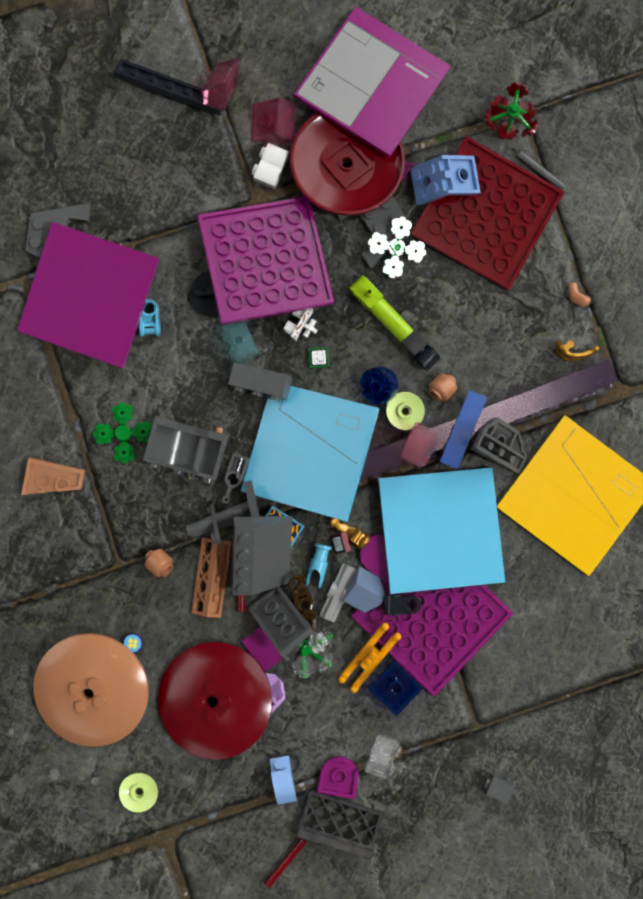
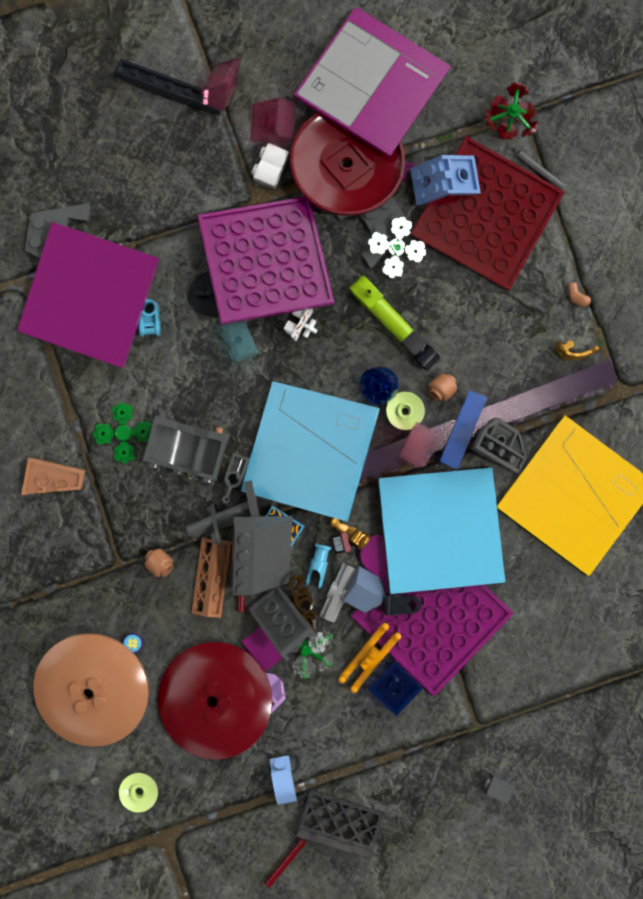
dark grey brick [228,362,293,402] -> none
tile [309,347,329,368] -> none
magenta tile [317,756,359,799] -> none
clear brick [364,733,402,780] -> none

